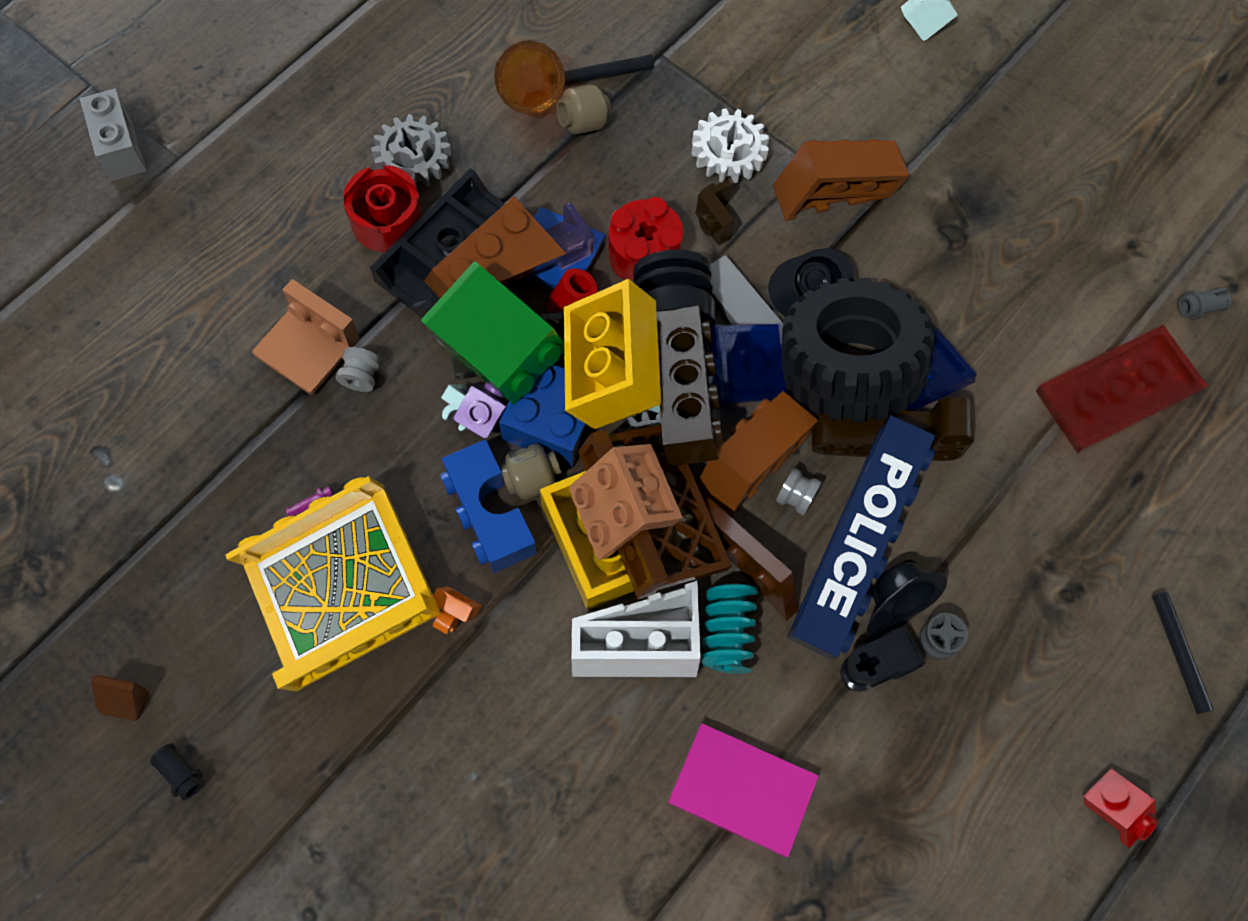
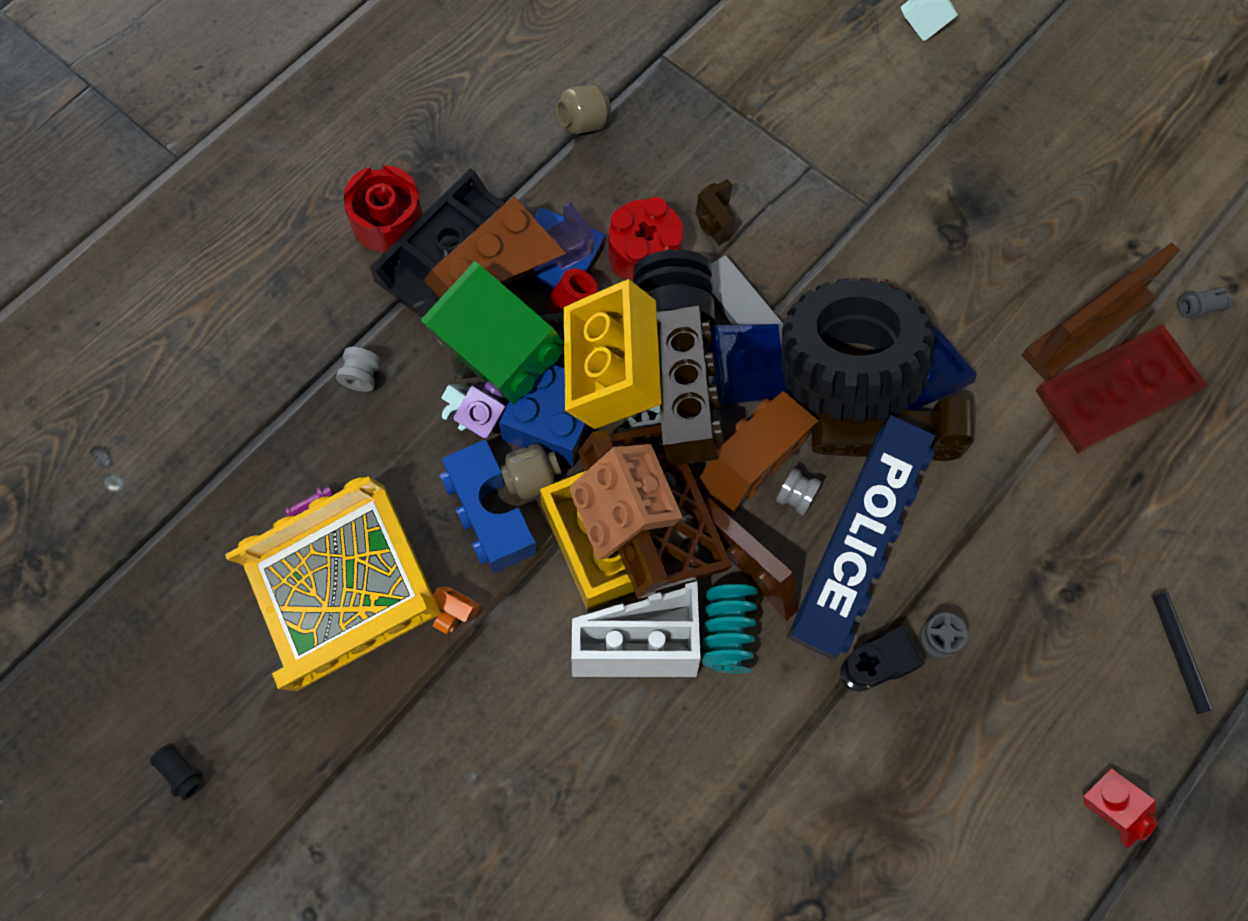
light grey brick [79,88,147,181] -> none
reddish brown slope [91,674,148,721] -> none
nougat bracket [252,279,360,395] -> none
light grey gear [371,114,452,187] -> none
clear orange cylinder [494,40,566,115] -> none
black bar [551,54,654,87] -> none
dark pink tile [667,723,819,858] -> none
white gear [691,108,769,183] -> none
black piece [768,248,855,317] -> none
dark orange wedge [772,139,910,221] -> none
black piece [867,560,947,641] -> none
none -> reddish brown fence [1021,242,1180,382]

